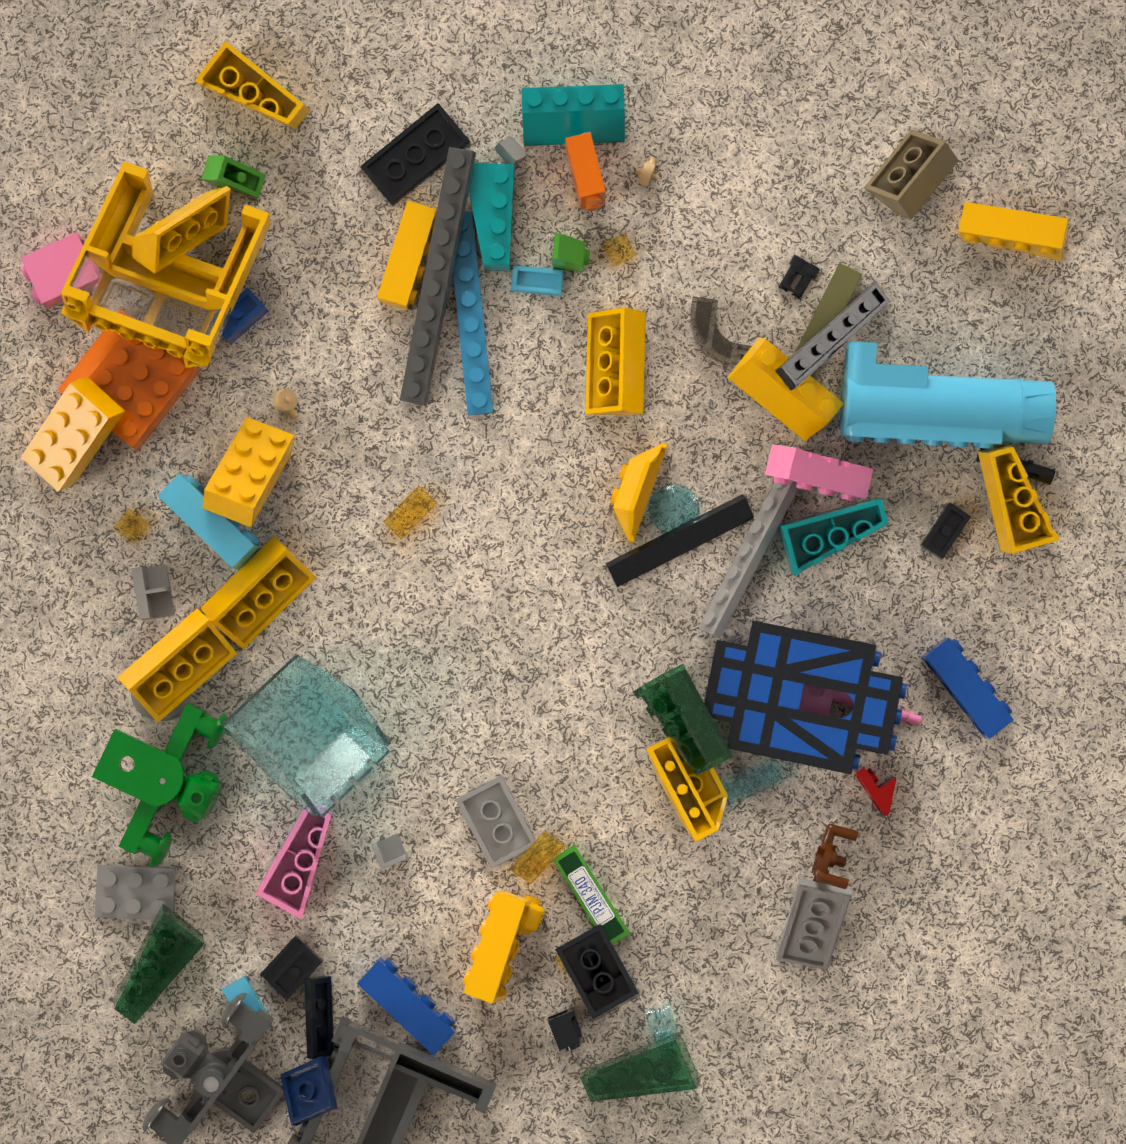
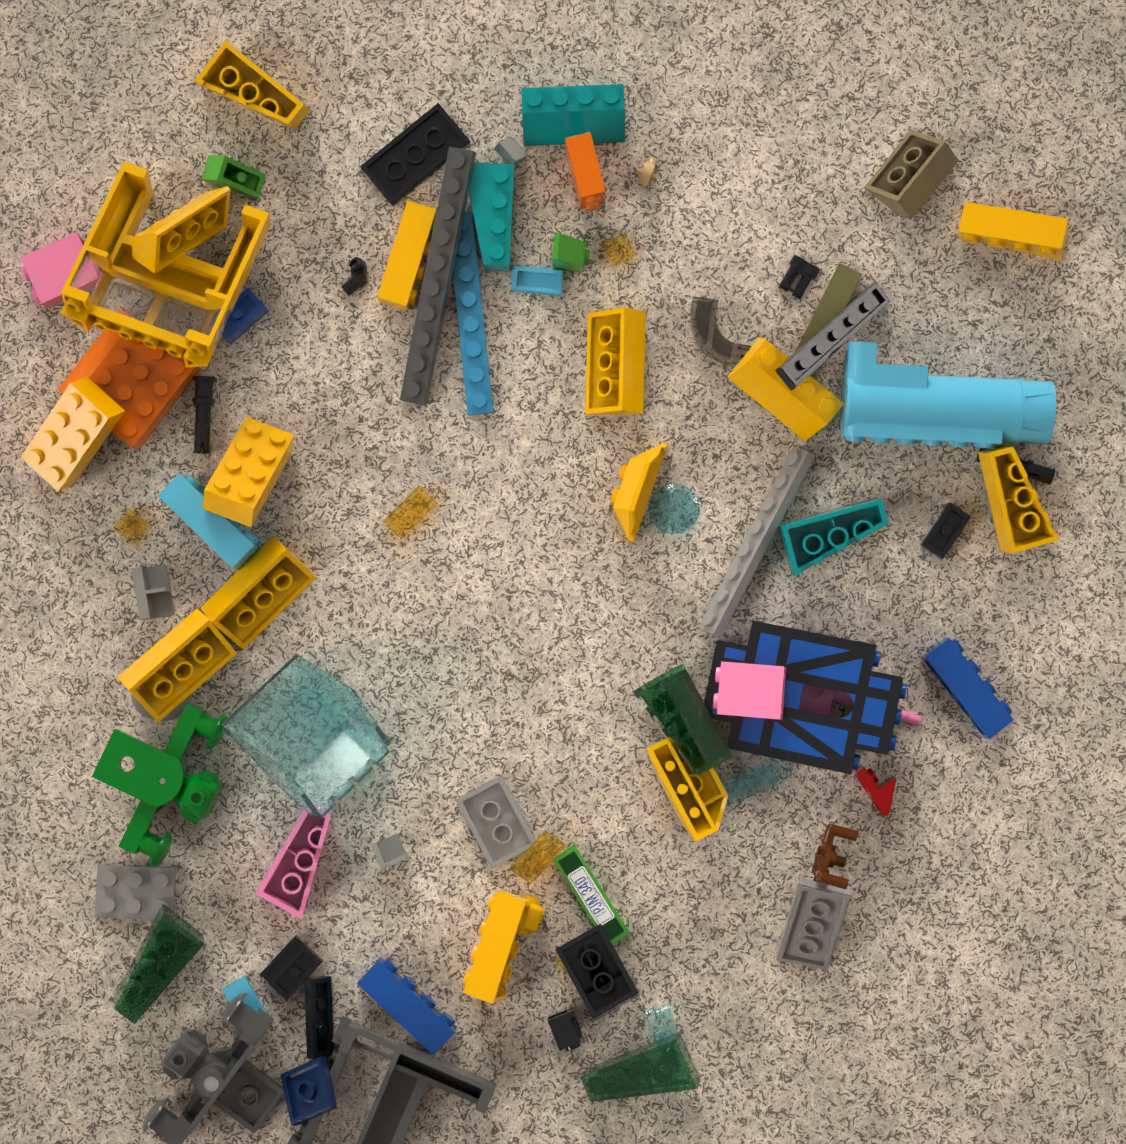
tan piece [273,388,298,419] -> none
black tile [605,494,754,587] -> none
bright pink wedge [765,444,874,502] -> none
none -> black pin [192,376,216,454]
none -> black arm [341,257,367,296]
none -> bright pink brick [713,661,787,720]

